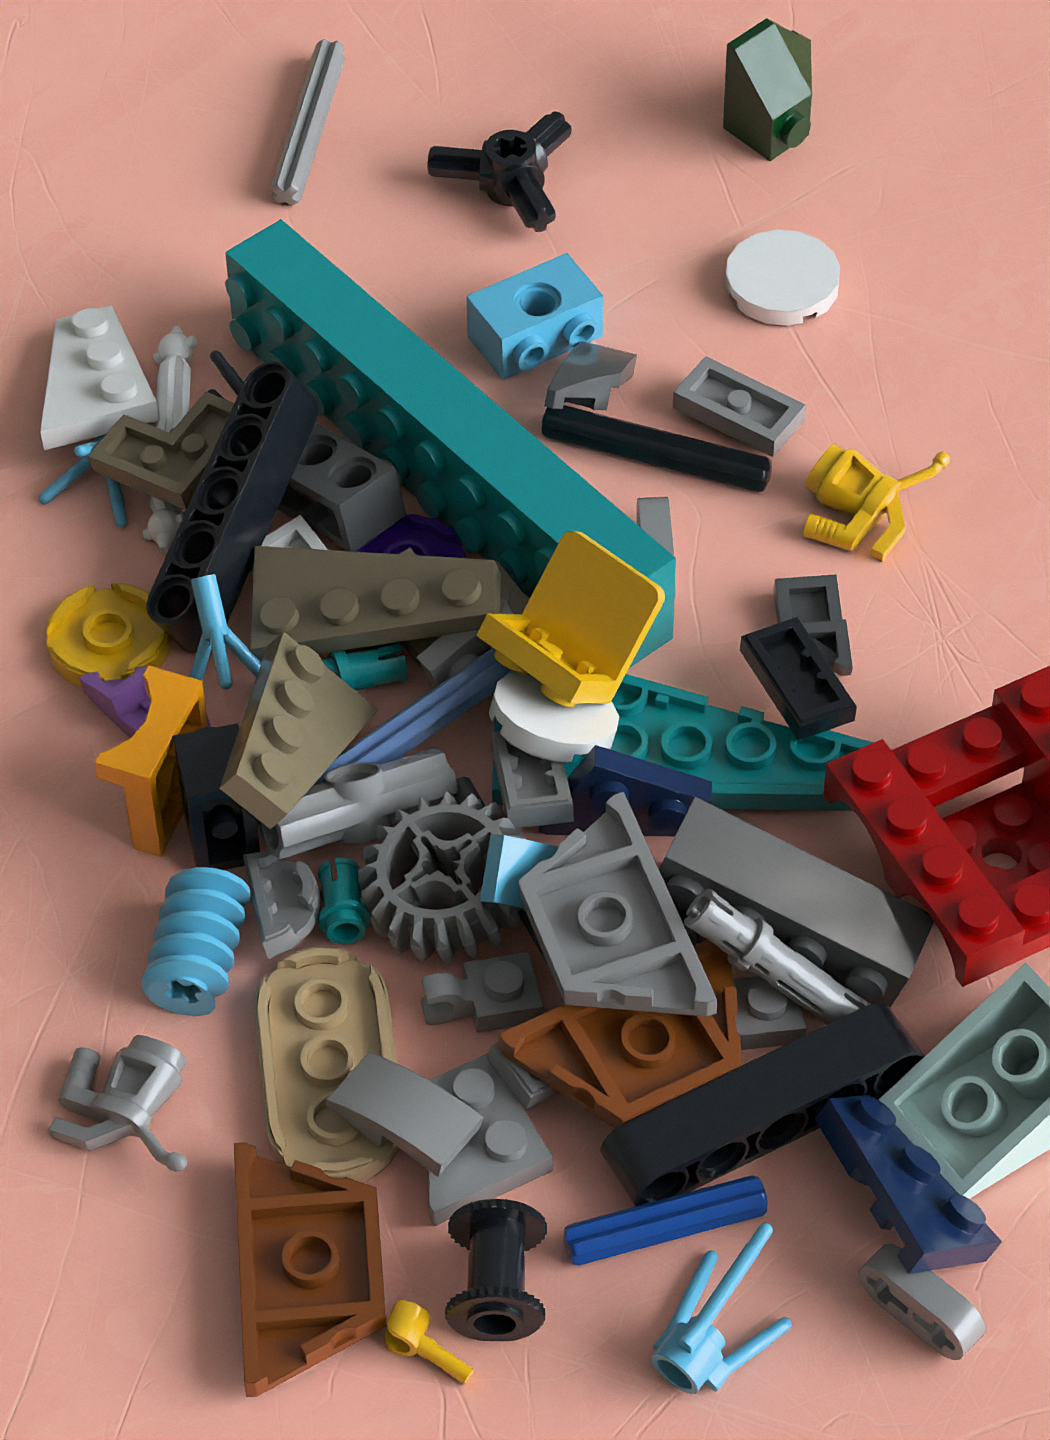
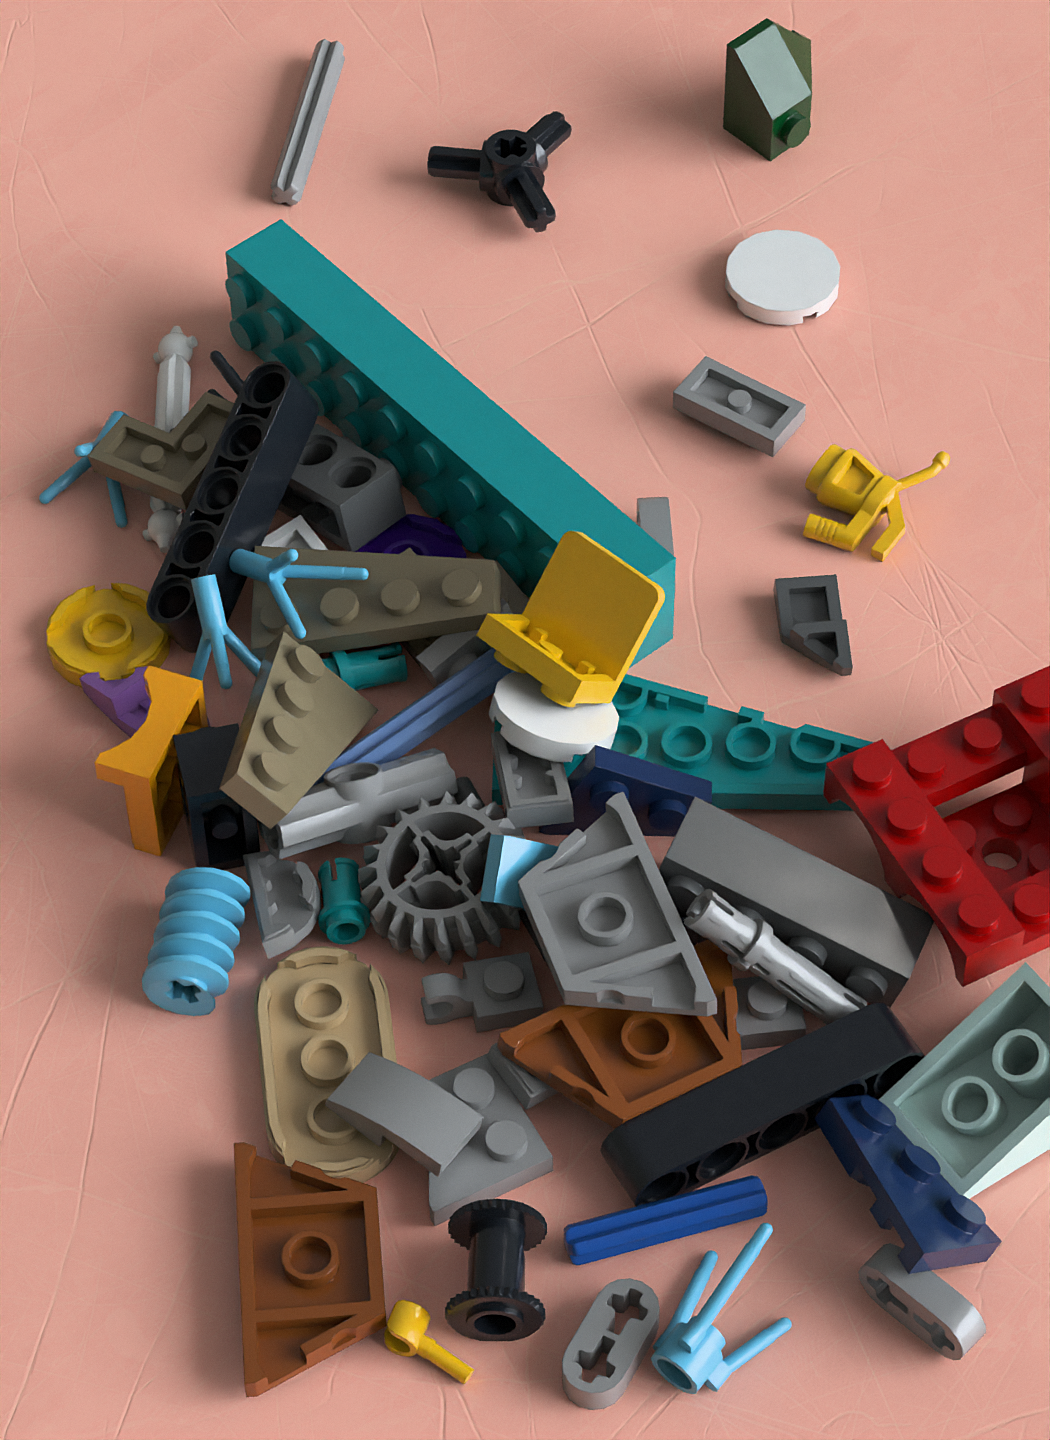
white wing [40,305,160,451] -> none
light grey piece [48,1035,187,1172] -> none
medium azure brick [466,253,603,380] -> none
black axle [542,405,772,492] -> none
dark grey slope [544,341,637,410] -> none
black plate [740,617,857,741] -> none
none -> medium azure plant [229,549,369,639]
none -> light grey beam [562,1278,660,1410]

